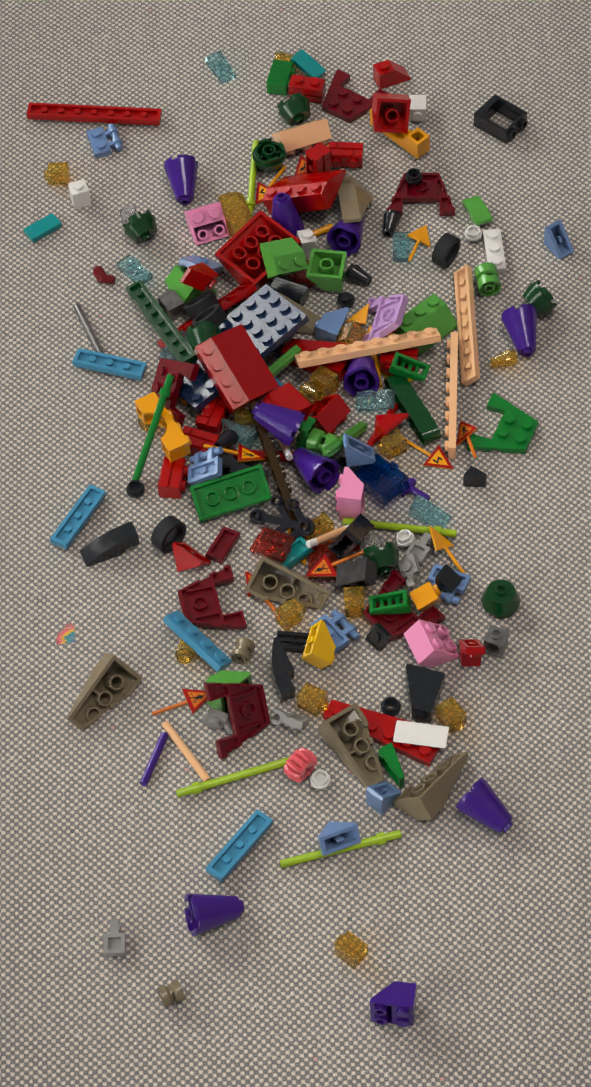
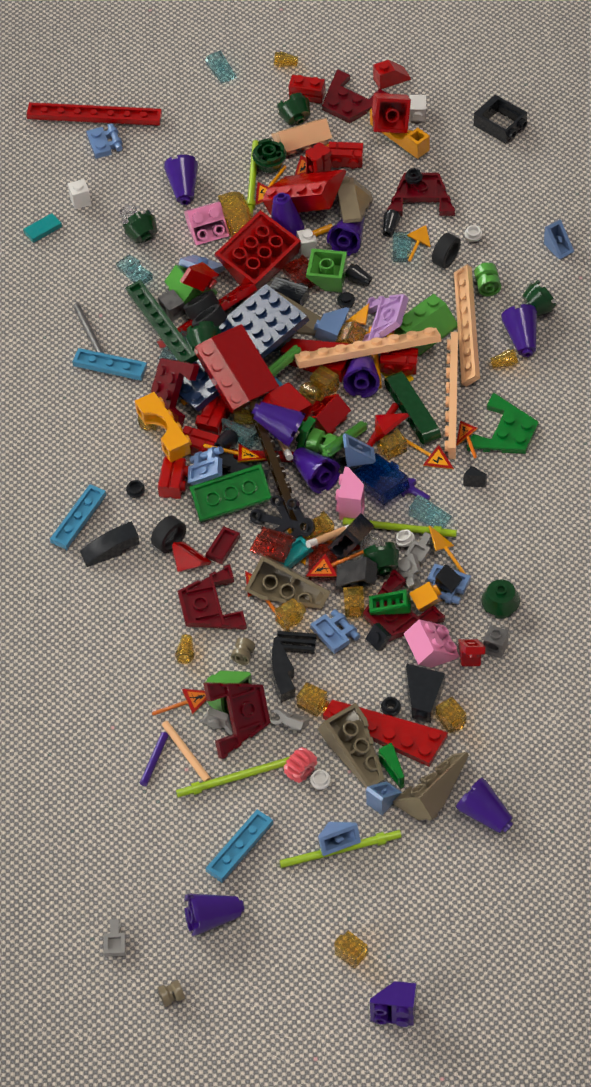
clear yellow brick [44,162,70,186] -> none
clear tile [56,623,76,645] -> none
dark tan wedge [66,653,142,731] -> none
dark red arm [93,266,116,284] -> none
green bar [132,374,174,480] -> none
dark azure plate [163,610,232,672] -> none
bright green slope [259,237,308,279] -> none
green brick [266,59,296,96] -> none
teal tile [290,48,326,78] -> none
yellow slope [302,620,336,669] -> none
clear light blue slope [356,389,395,411] -> none
green slope [388,352,430,382] -> none
white sticker [393,720,449,748] -> none
bright green slope [462,196,493,226] -> none
white plate [482,229,506,274] -> none

